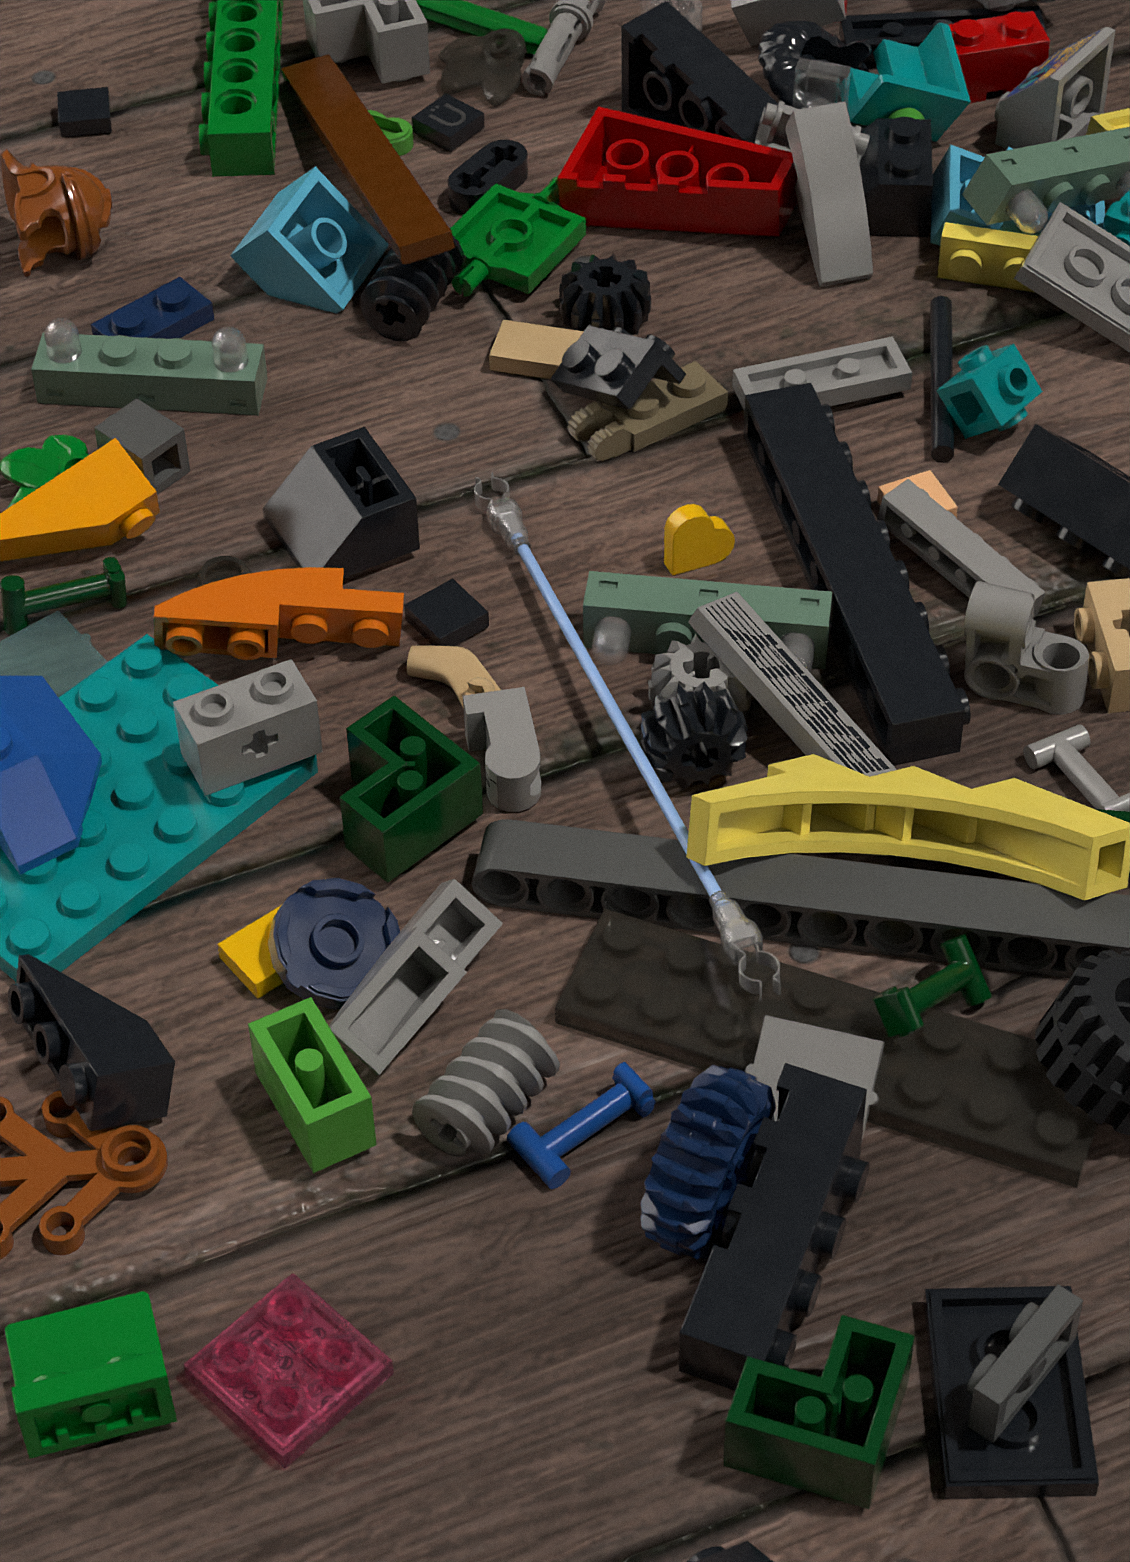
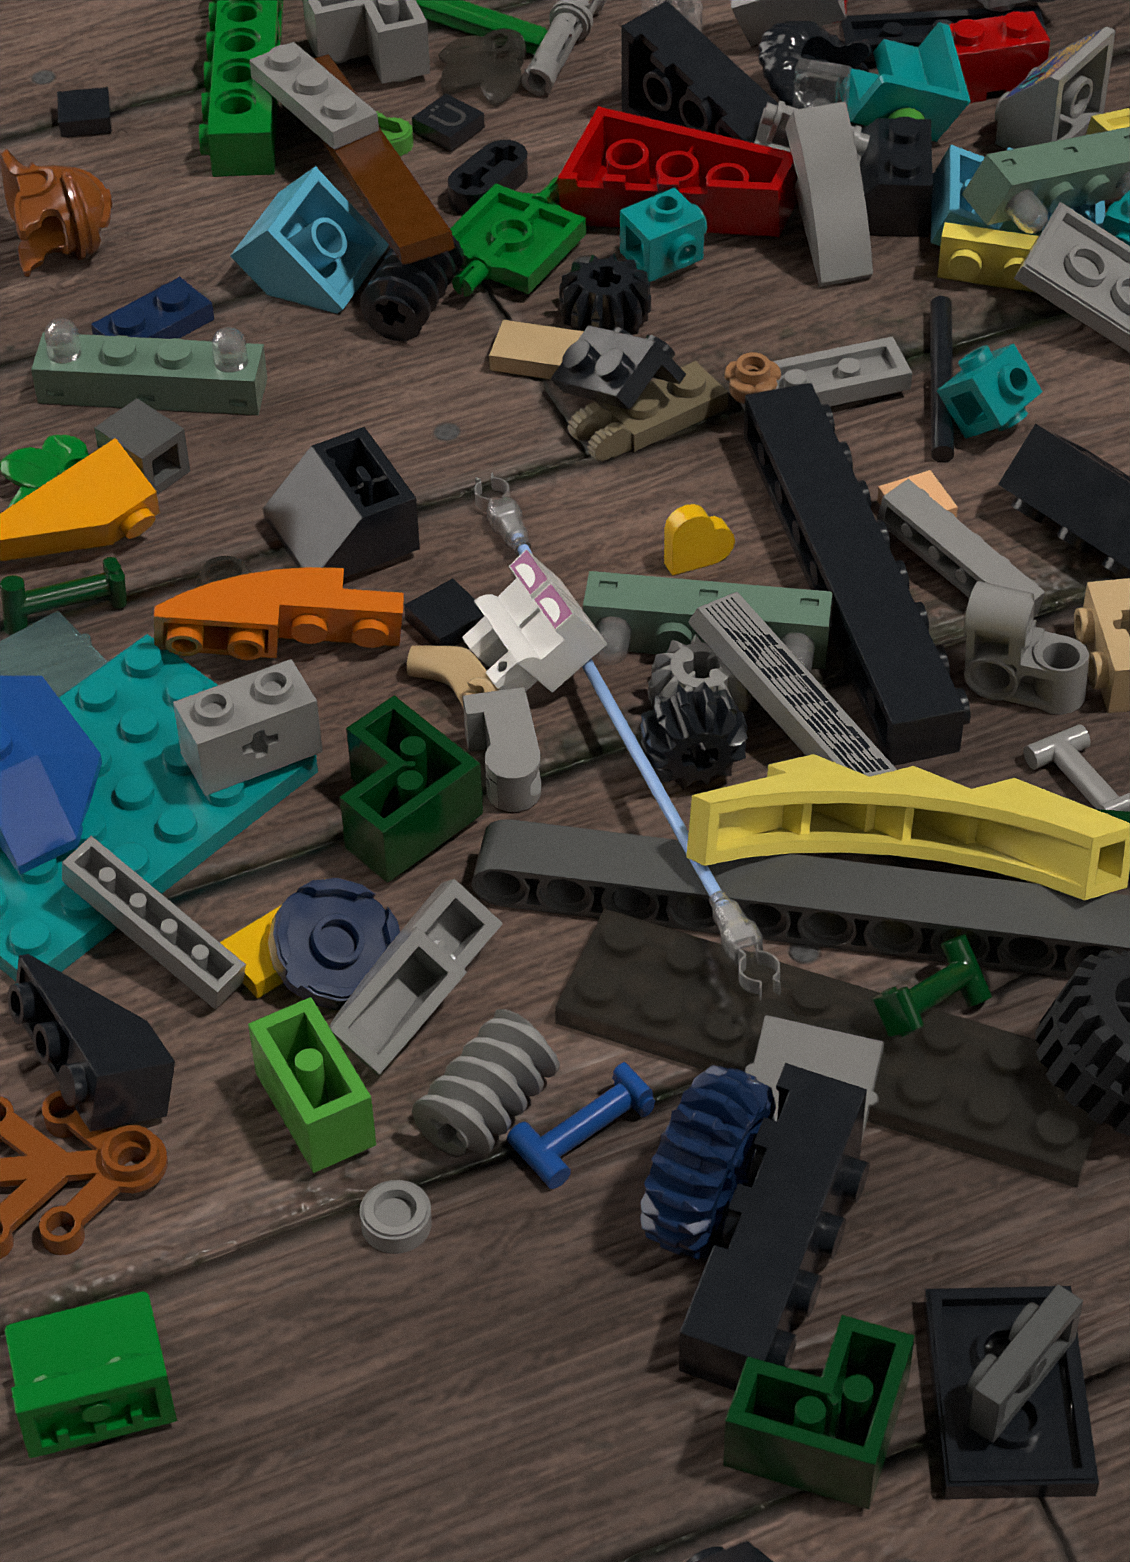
clear pink tile [183,1273,394,1469] -> none
none -> light grey piece [62,836,246,1010]
none -> light grey plate [249,42,379,150]
none -> light grey tile [360,1180,432,1254]
none -> white hips [462,549,607,693]
none -> teal brick [620,187,707,282]
none -> medium nougat plate [724,352,781,404]

